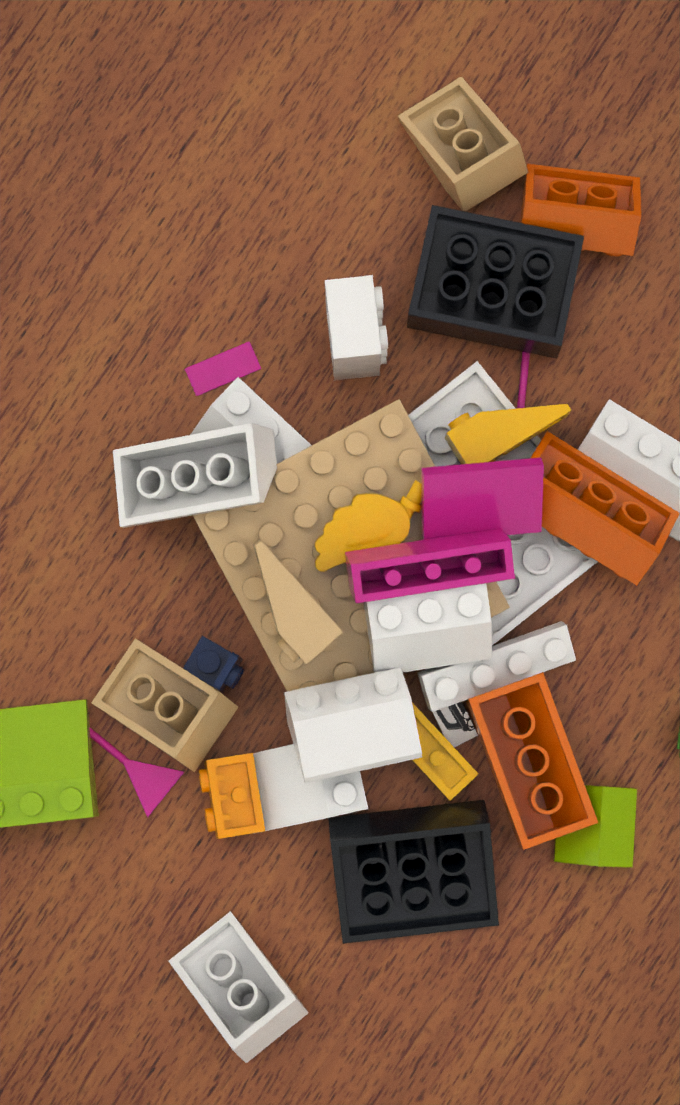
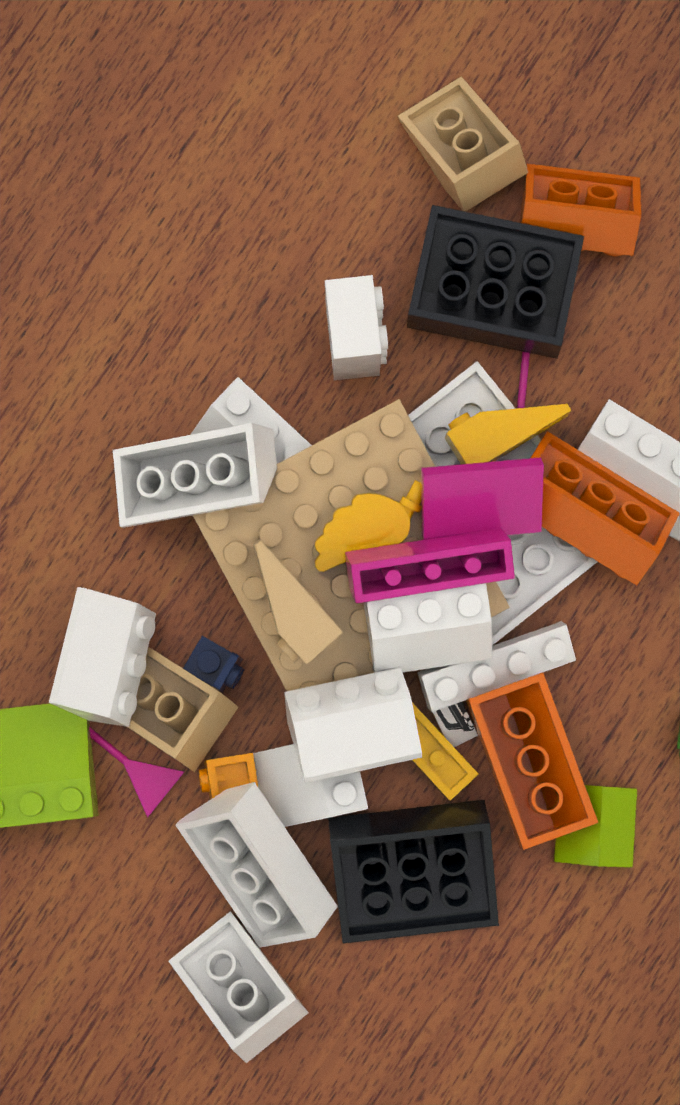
dark pink sticker [185,341,261,396] -> none
none -> white slope [49,587,156,727]
none -> white slope [175,782,338,948]

